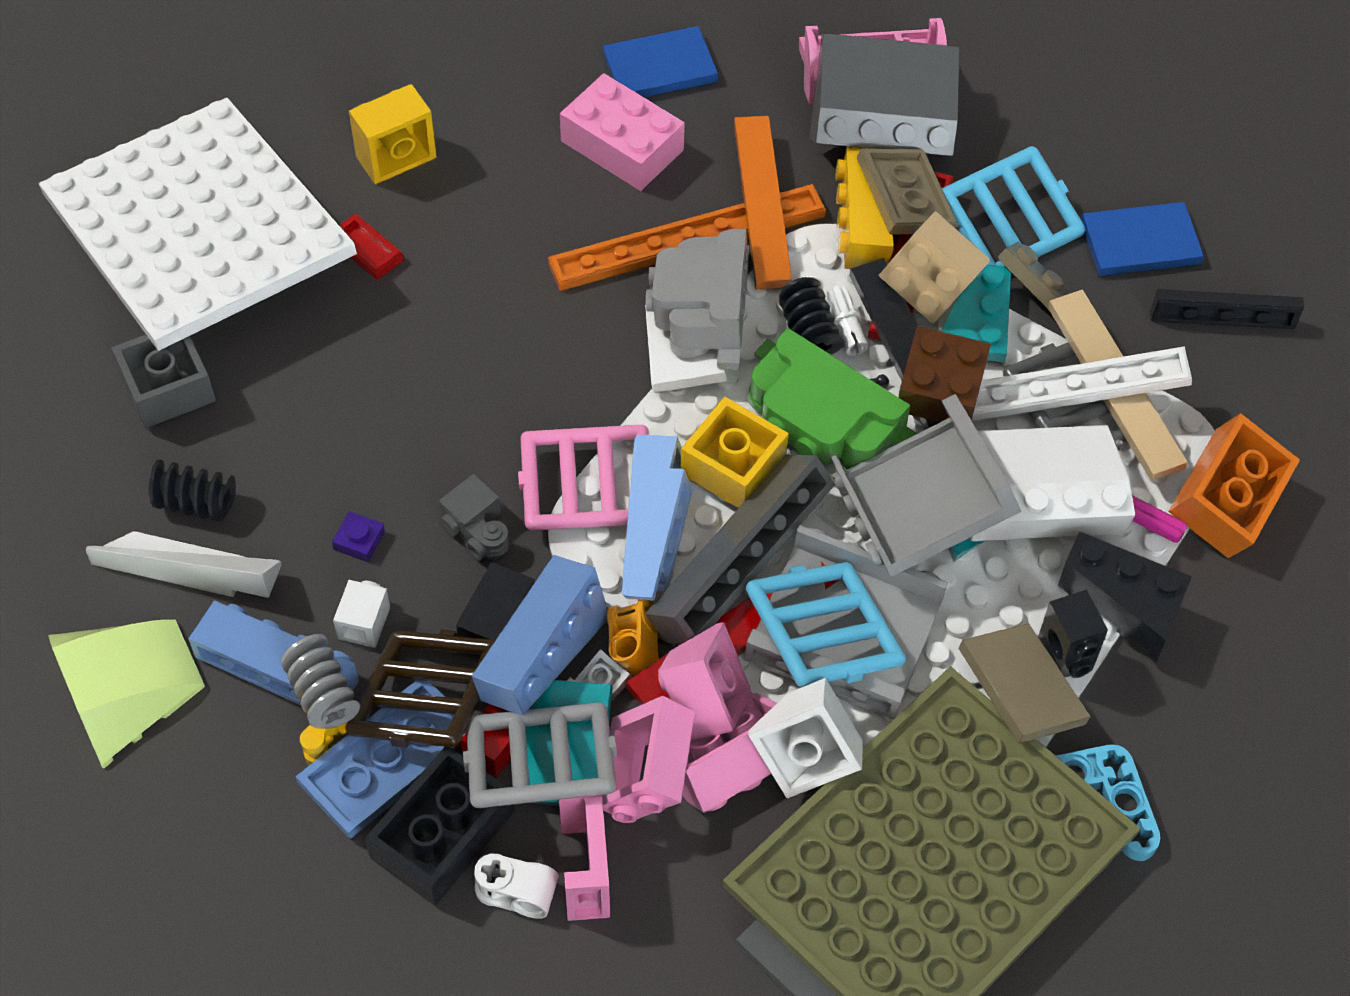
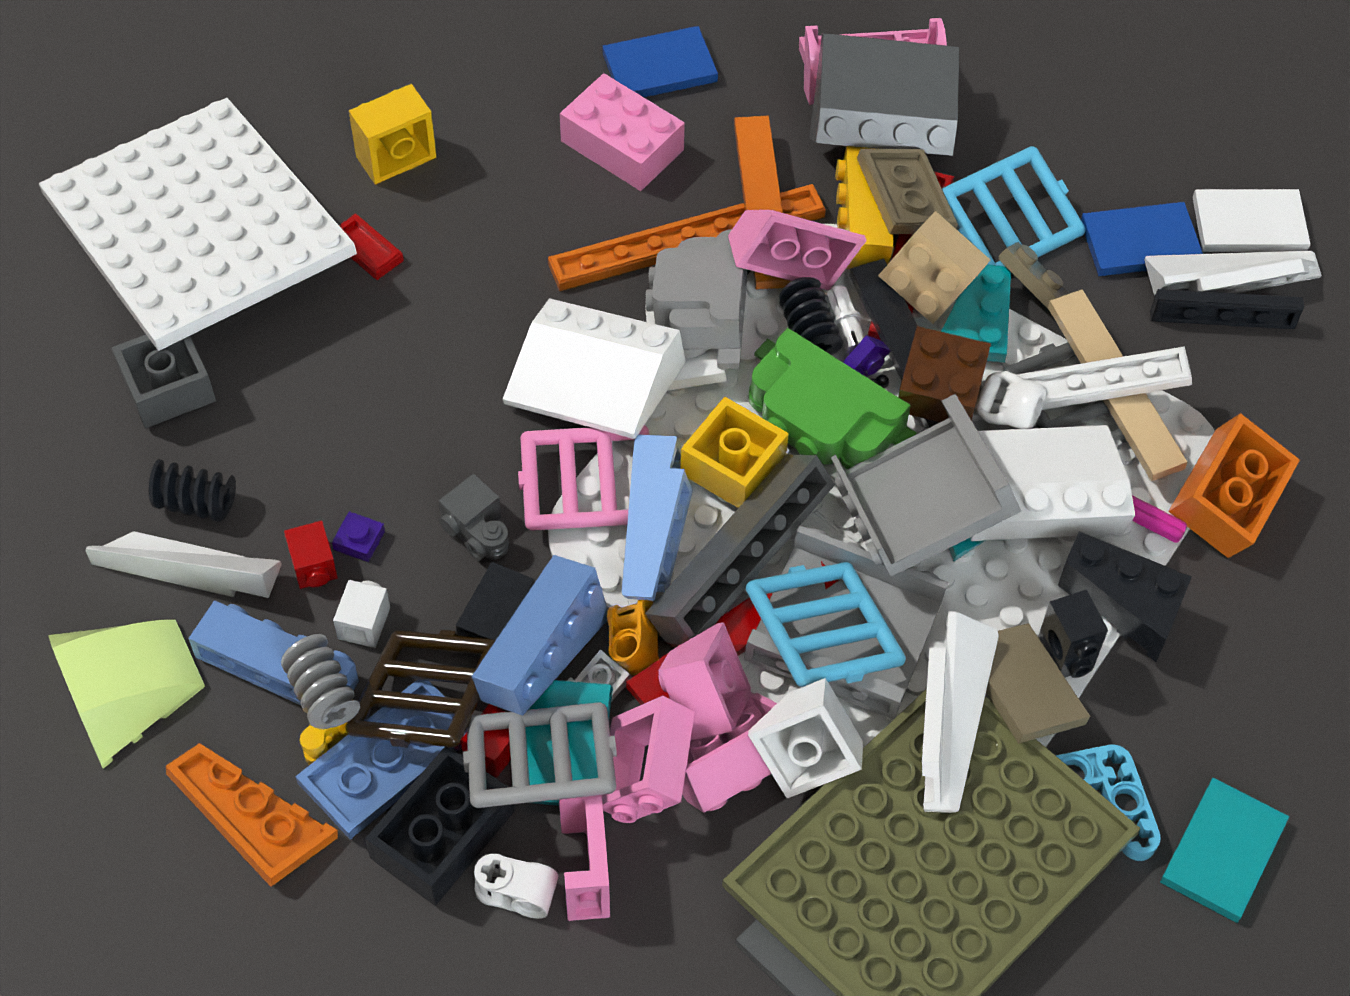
none -> orange wing [166,743,338,887]
none -> red brick [284,520,338,589]
none -> white slope [503,298,686,439]
none -> bright pink slope [728,210,866,290]
none -> dark purple plate [843,335,891,378]
none -> white wedge [922,611,999,813]
none -> white piece [975,371,1046,429]
none -> white wedge [1144,251,1322,295]
none -> teal tile [1160,778,1290,923]
none -> white tile [1192,189,1310,252]

